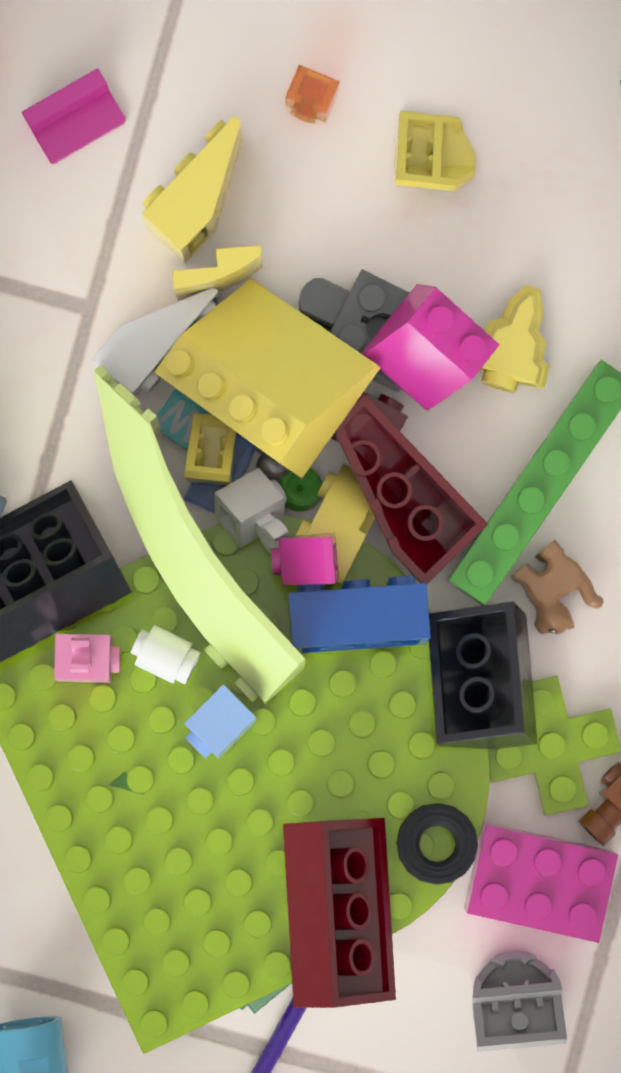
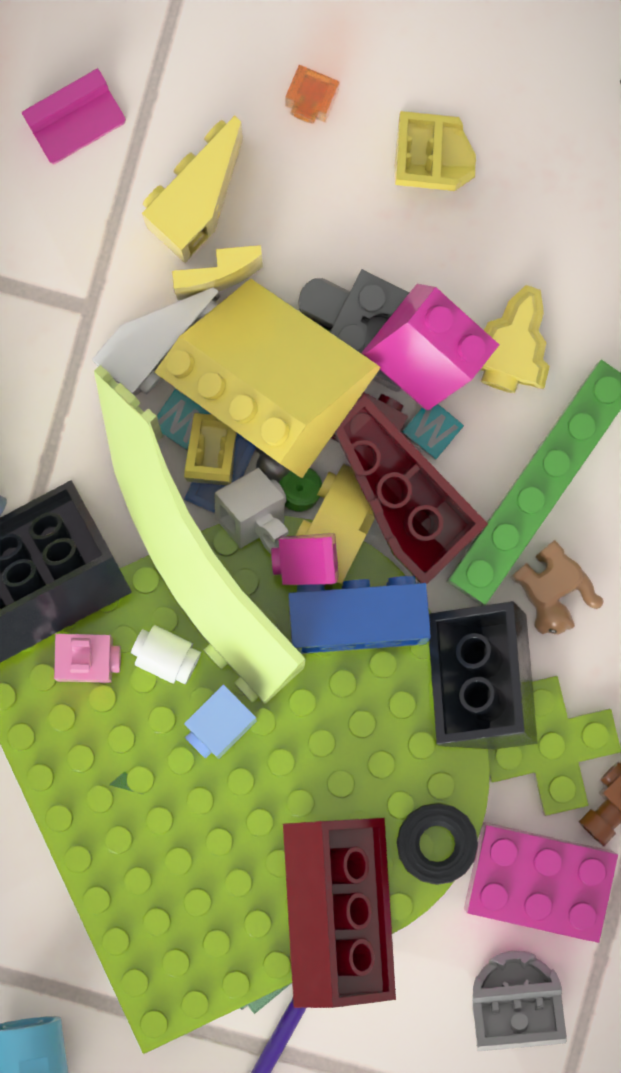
none -> teal tile [402,404,464,460]

